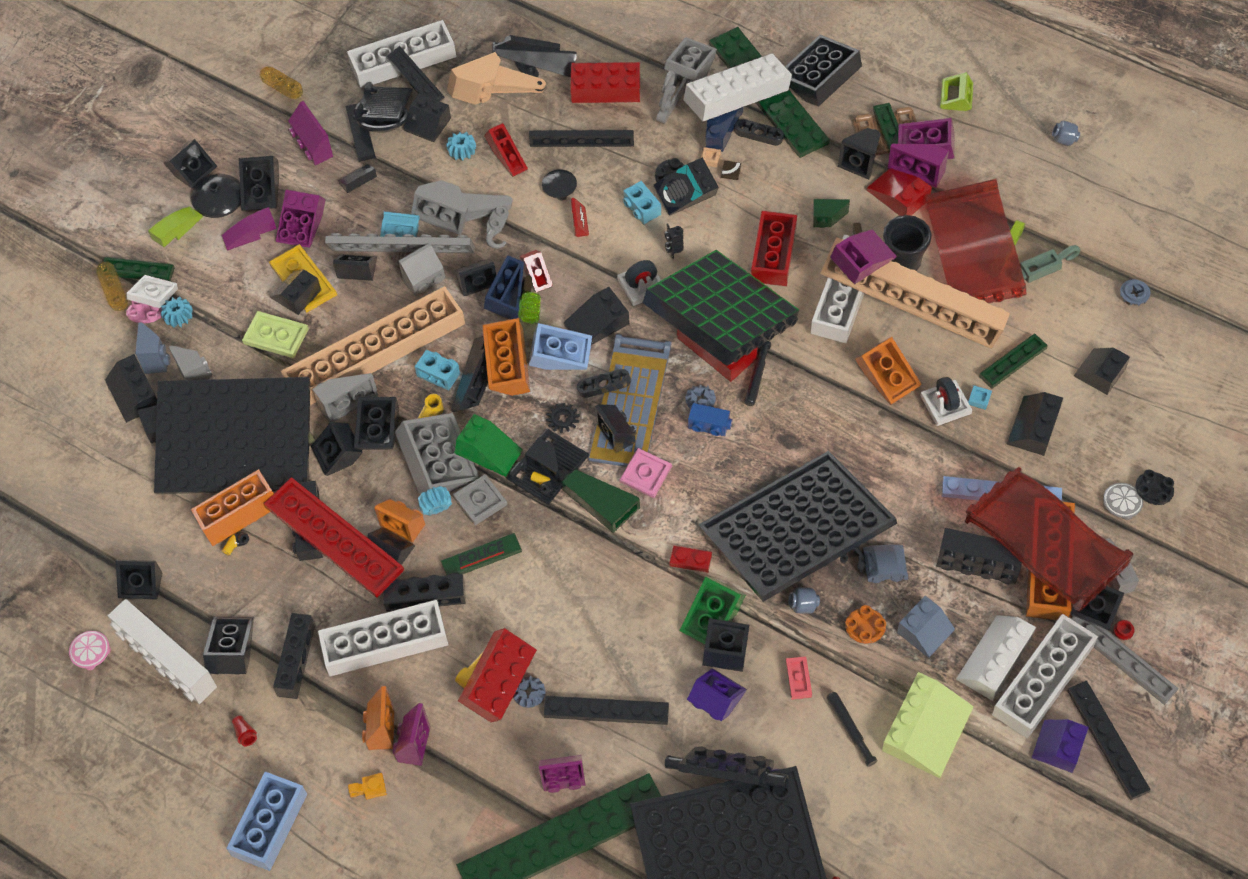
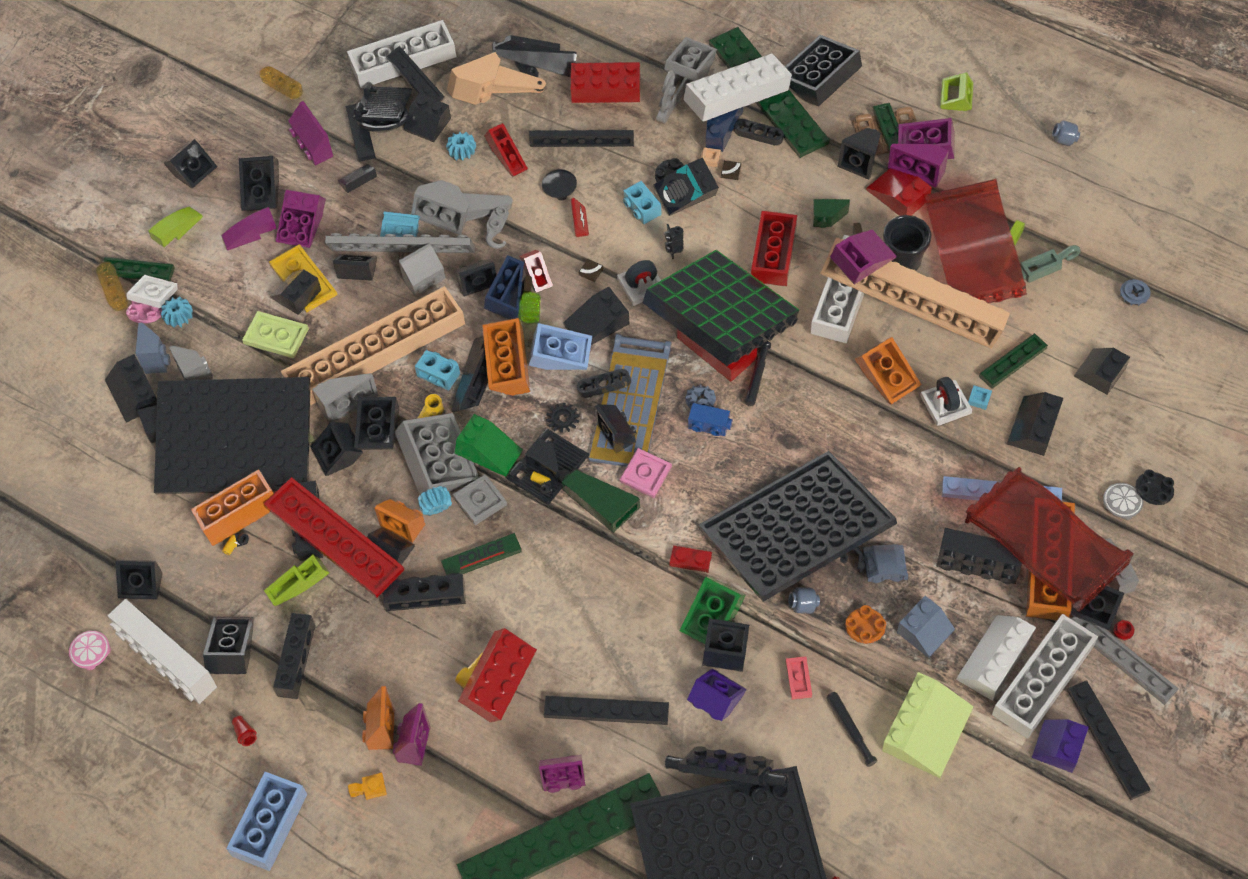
black dish [191,174,241,218] -> none
white brick [318,600,448,676] -> none
sand blue gear [513,675,546,708] -> none
none -> lime slope [264,555,329,606]
none -> dark brown tile [579,259,604,282]

